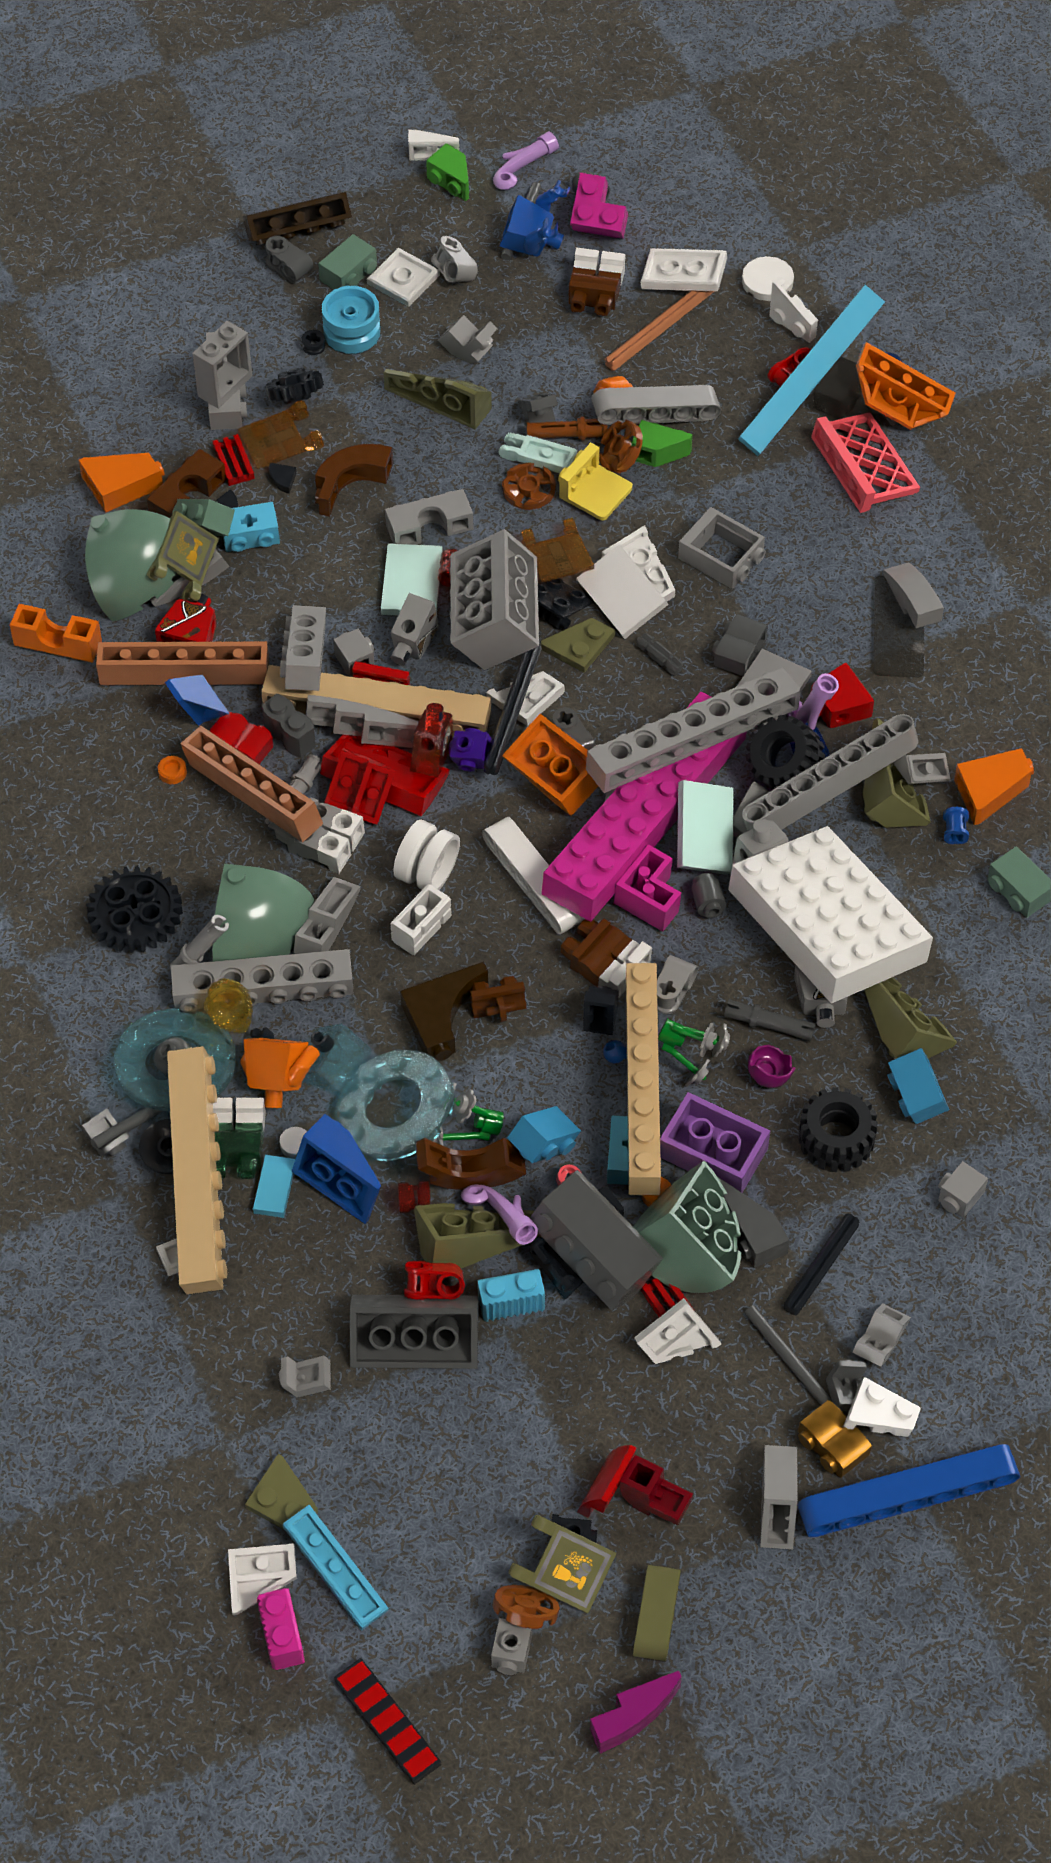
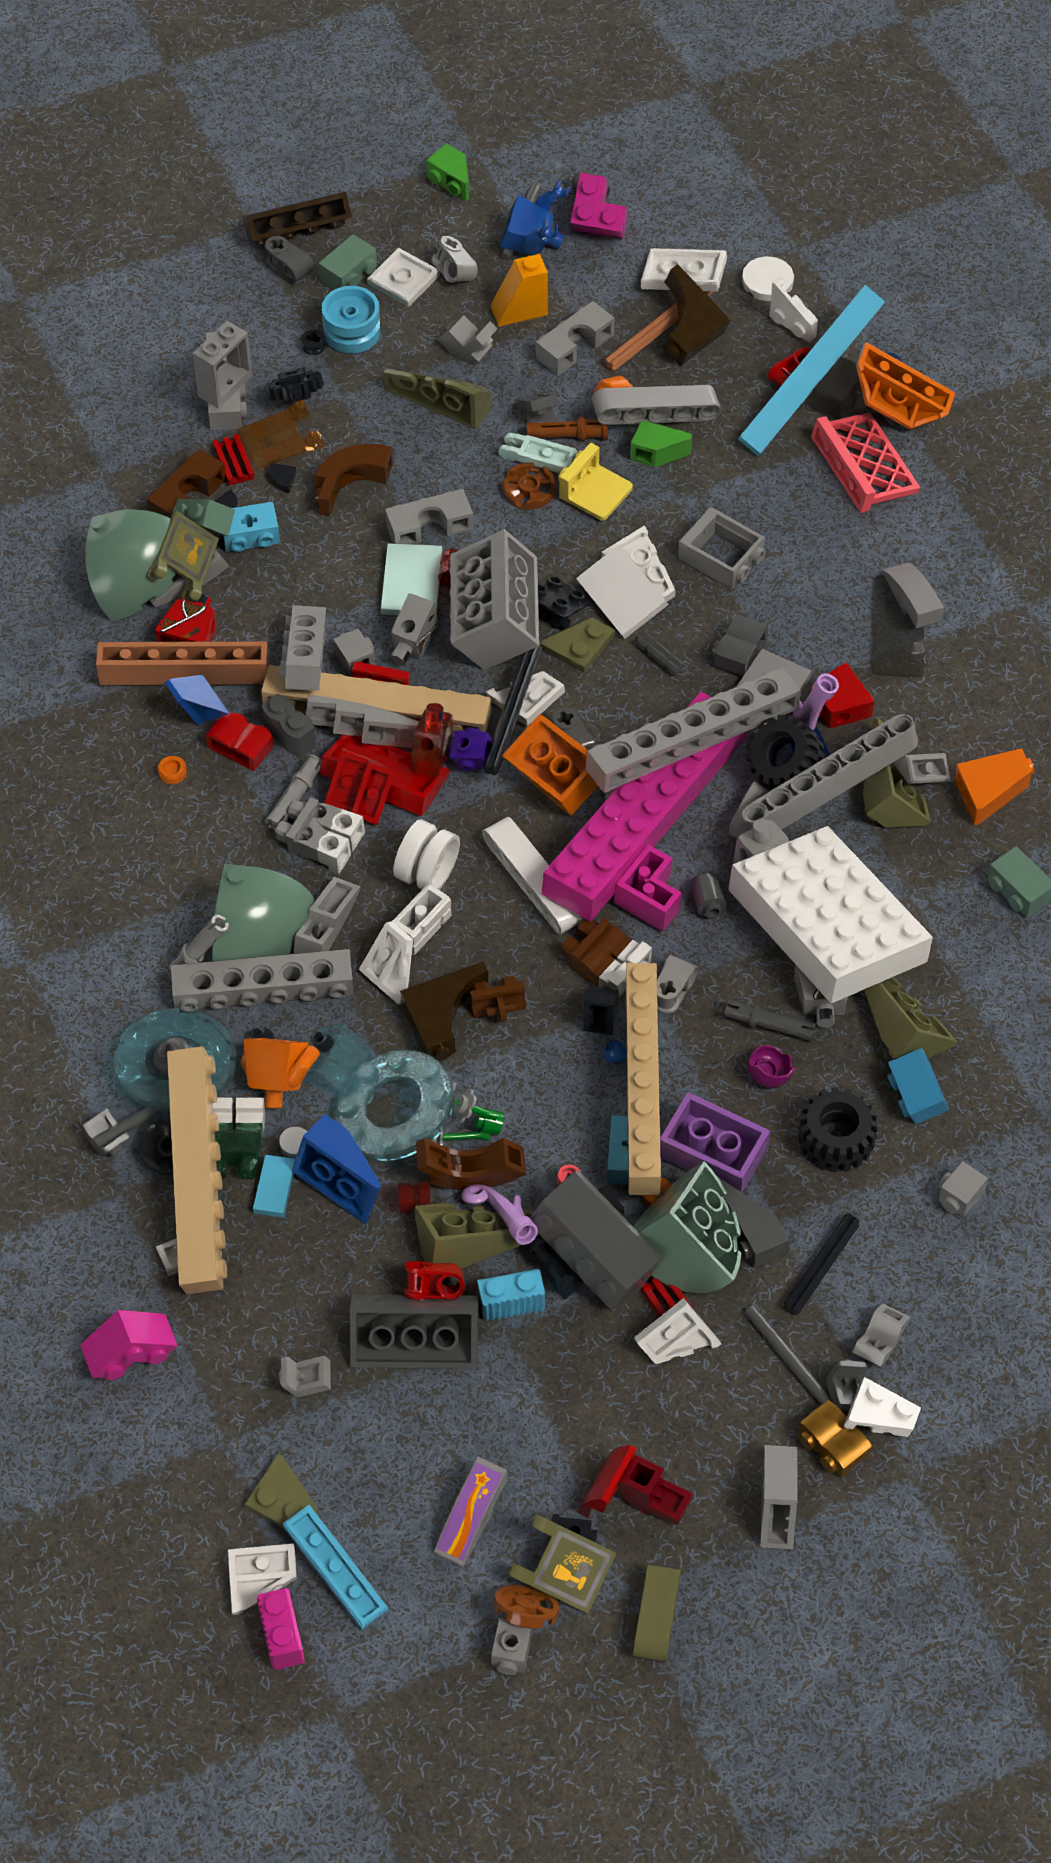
orange arch [10,604,102,663] -> none
orange slope [79,453,165,513] -> none
black gear [86,865,183,953] -> none
nougat brick [180,726,323,843] -> none
clear yellow piece [203,978,253,1034] -> none
tile [334,1658,441,1785] -> none
white slope [408,130,459,161] -> none
lavender plant [493,131,559,190] -> none
dark azure brick [507,1106,581,1163] -> none
clear orange flag [521,518,595,582] -> none
reddish brown hips [569,248,625,316] -> none
magenta slope [590,1671,682,1754] -> none
dark orange piece [599,420,643,474] -> none
plant [658,1018,730,1087] -> none
light aqua tile [677,780,733,874] -> none
blue beam [797,1444,1021,1537] -> none
blue bush [943,807,969,844] -> none
none -> dark pink brick [80,1310,178,1380]
none -> white wing [359,921,413,1004]
none -> slope [434,1457,507,1567]
none -> light orange slope [490,254,548,327]
none -> light grey arch [536,301,615,376]
none -> dark brown arch [663,264,731,366]

